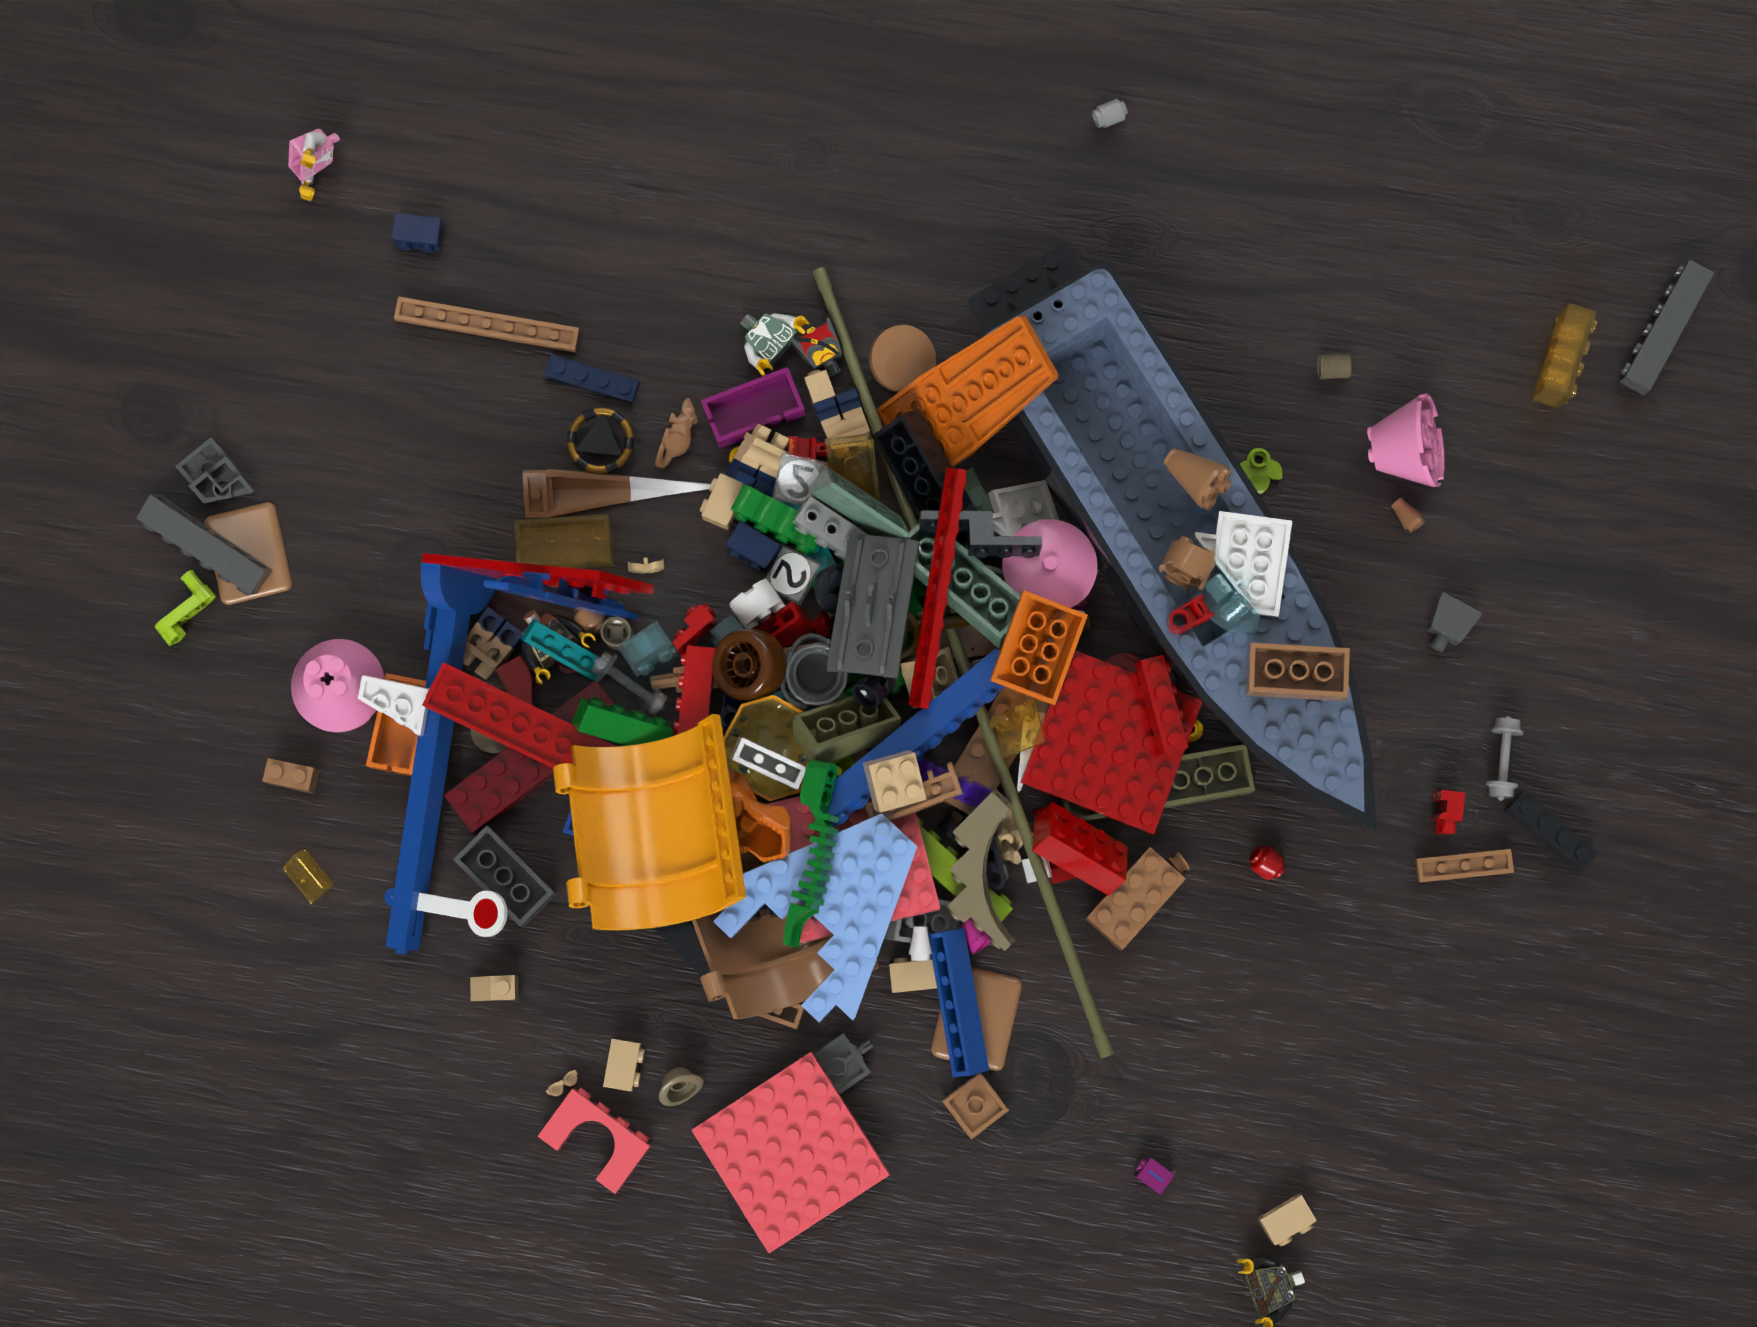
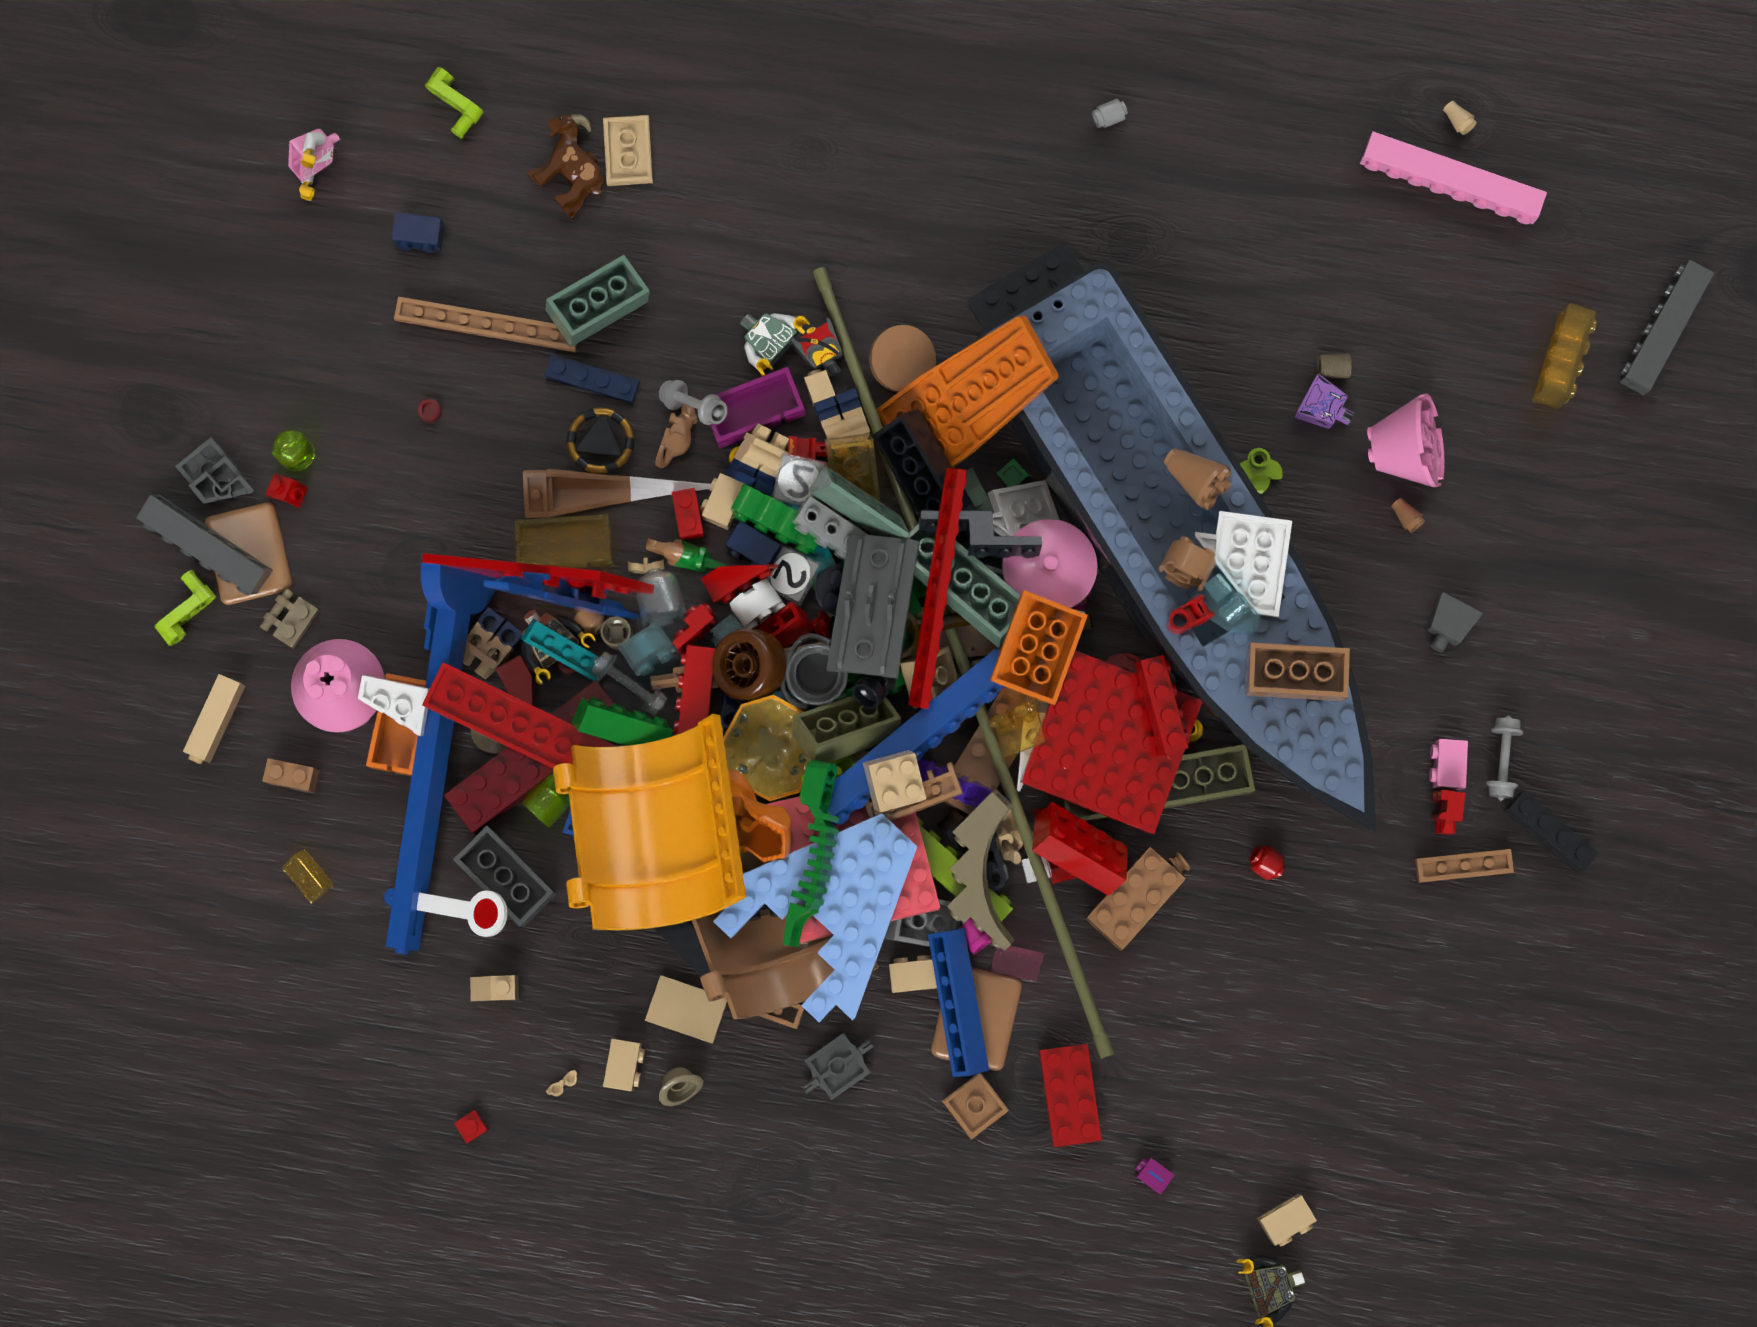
coral arch [538,1087,651,1194] -> none
coral plate [691,1051,890,1253] -> none
white brick [729,737,806,790] -> none
white cone [909,927,932,961] -> none
none -> tan brick [183,674,245,764]
none -> dark tan plate [260,588,320,649]
none -> red bracket [265,474,308,508]
none -> clear neon green piece [272,430,315,471]
none -> dark red tile [417,398,442,423]
none -> lime beam [425,67,484,139]
none -> red plate [454,1110,488,1143]
none -> clear neon green piece [521,774,570,828]
none -> reddish brown animal [527,114,604,219]
none -> sand green brick [545,255,650,347]
none -> tan tile [603,115,653,186]
none -> clear cylinder [636,568,687,628]
none -> tan tile [645,975,727,1044]
none -> animal [646,538,729,572]
none -> light grey piece [659,380,727,425]
none -> red brick [672,488,705,541]
none -> red slope [701,564,778,604]
none -> clear pink panel [991,946,1044,982]
none -> green plate [996,458,1029,487]
none -> red brick [1038,1044,1102,1147]
none -> medium lavender torso [1294,374,1354,429]
none -> bright pink brick [1360,132,1547,224]
none -> bright pink brick [1429,739,1468,790]
none -> tan cone [1443,101,1477,135]

